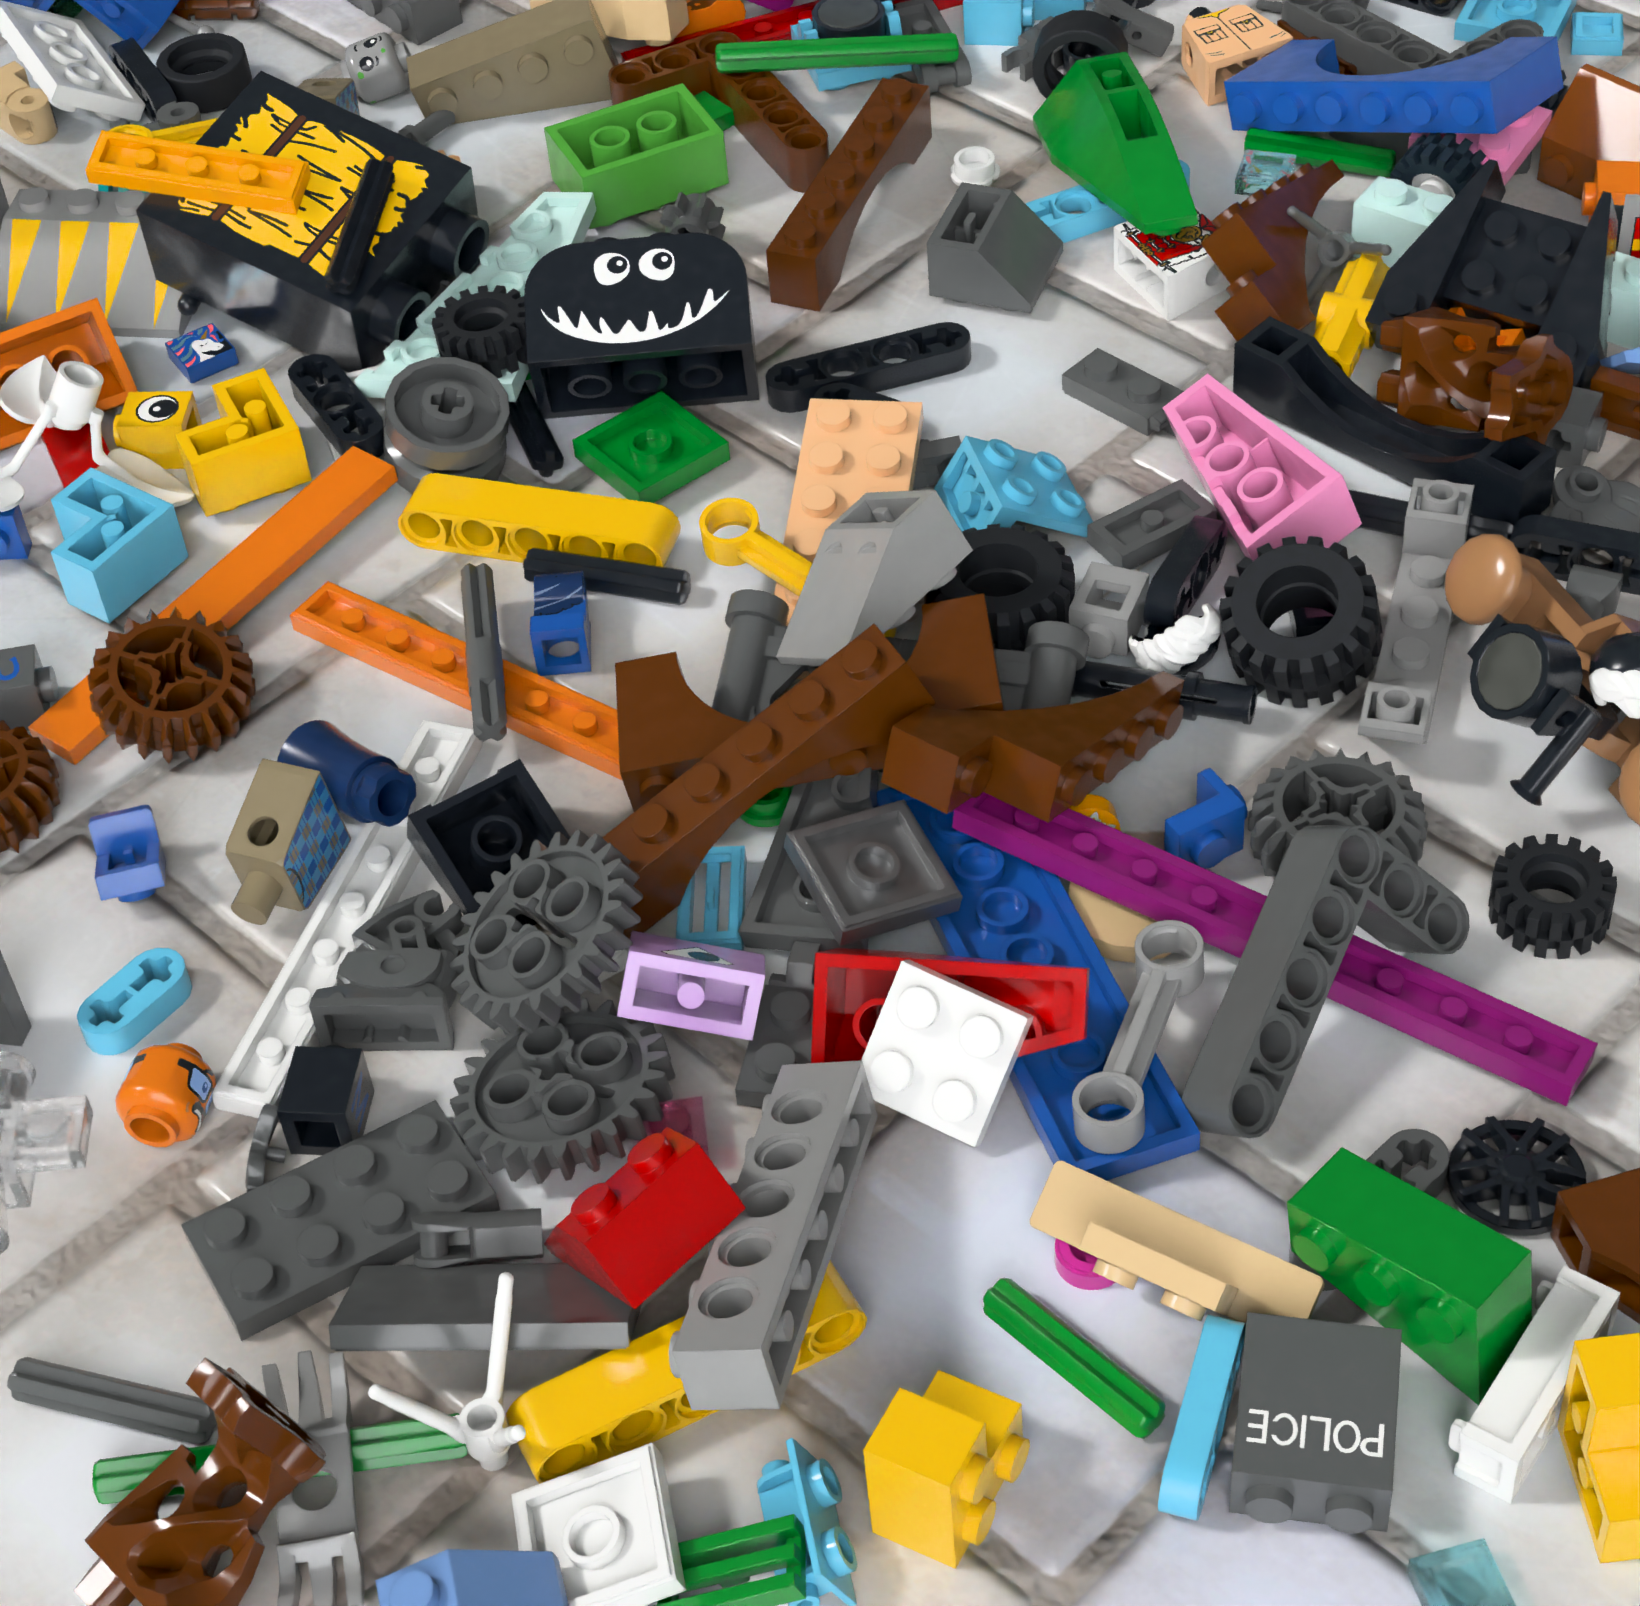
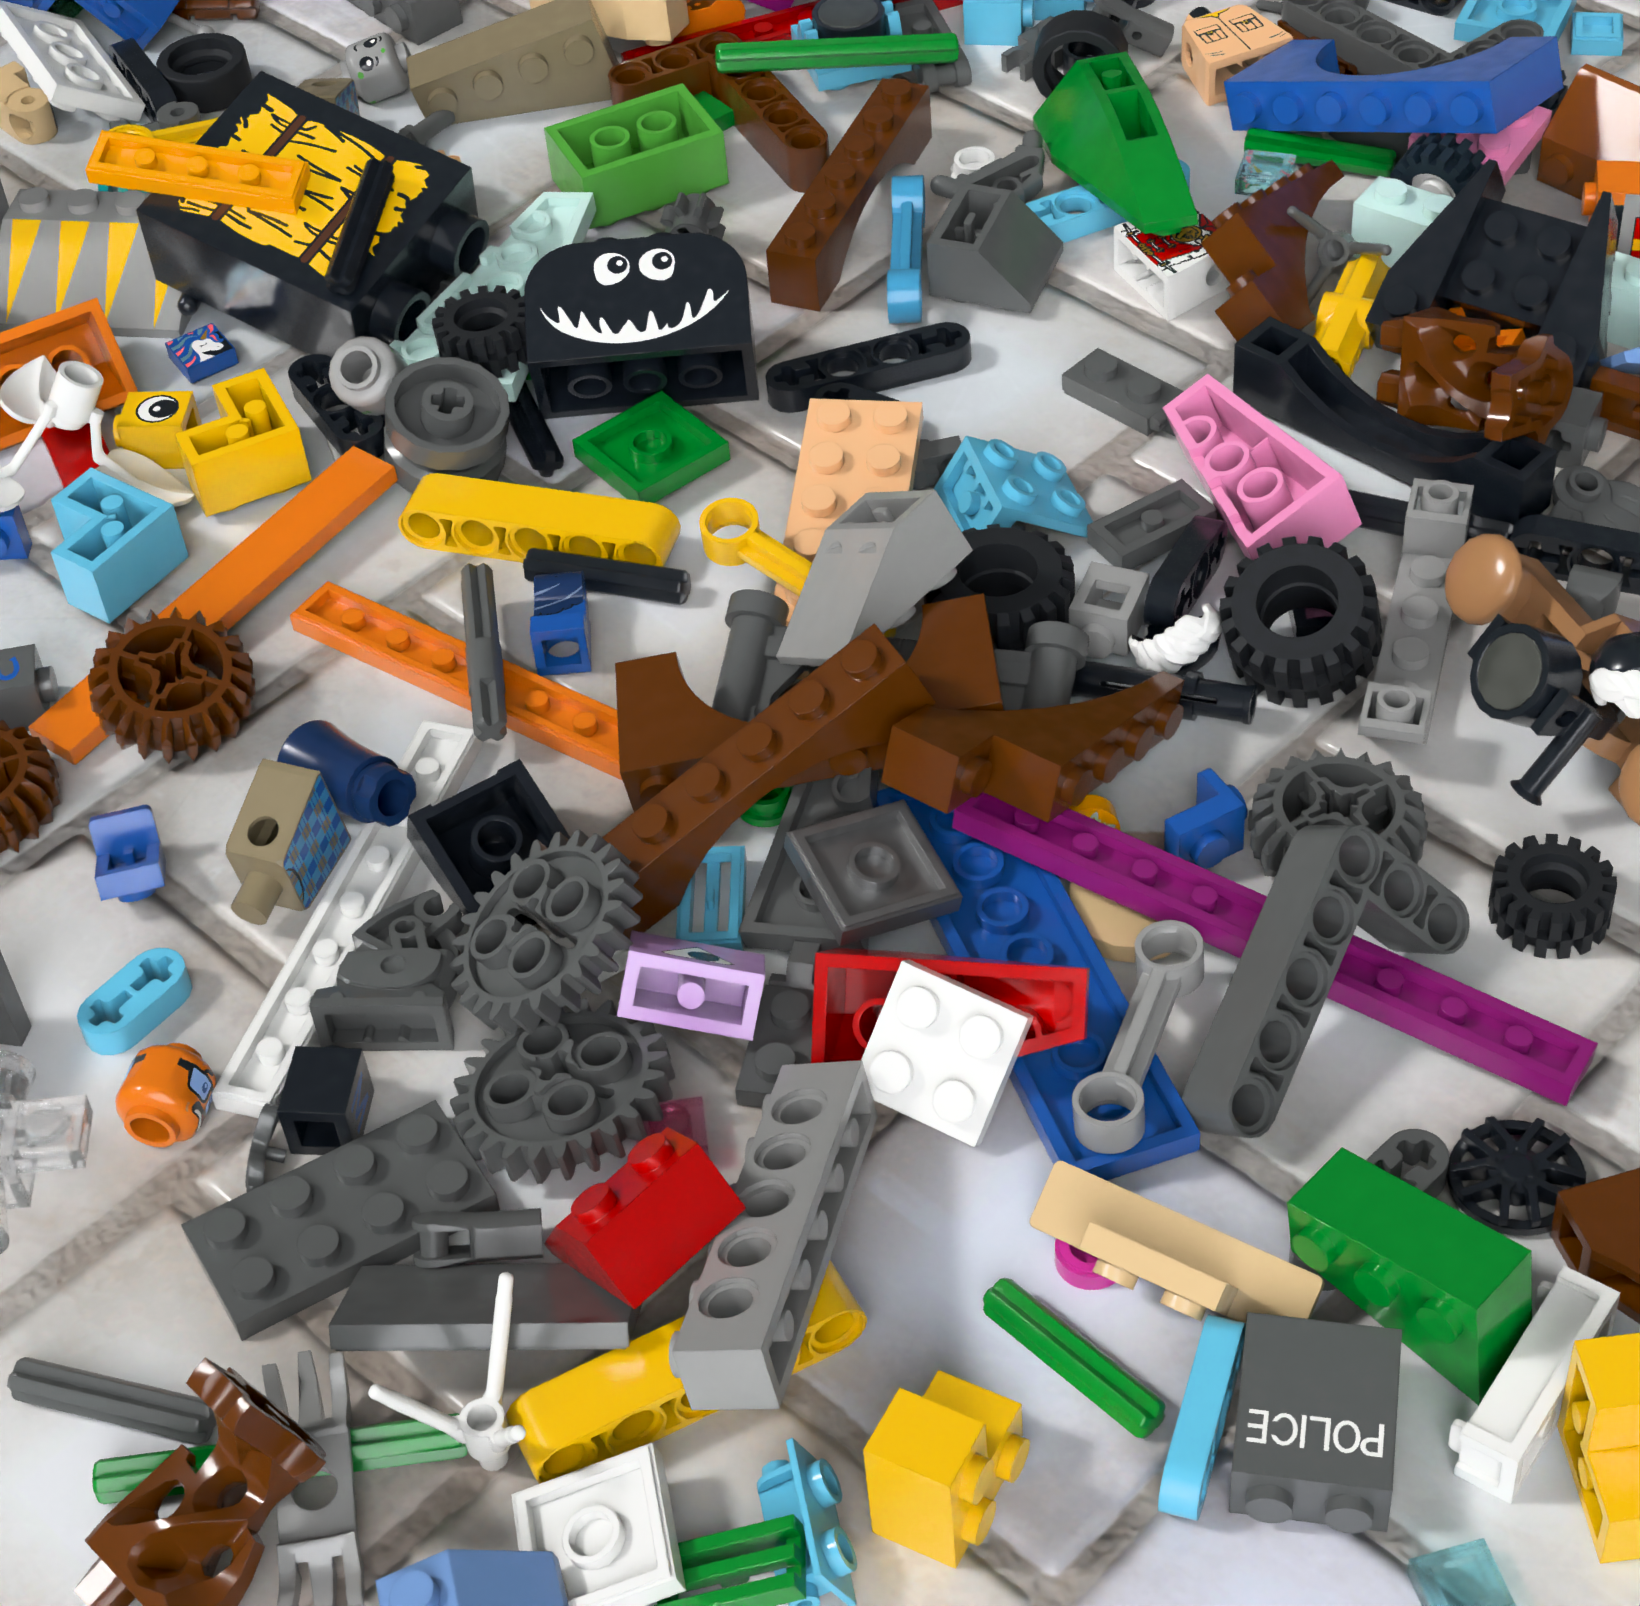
none -> light grey head [329,336,408,416]
none -> dark azure piece [887,175,925,324]
none -> dark grey piece [930,129,1045,203]

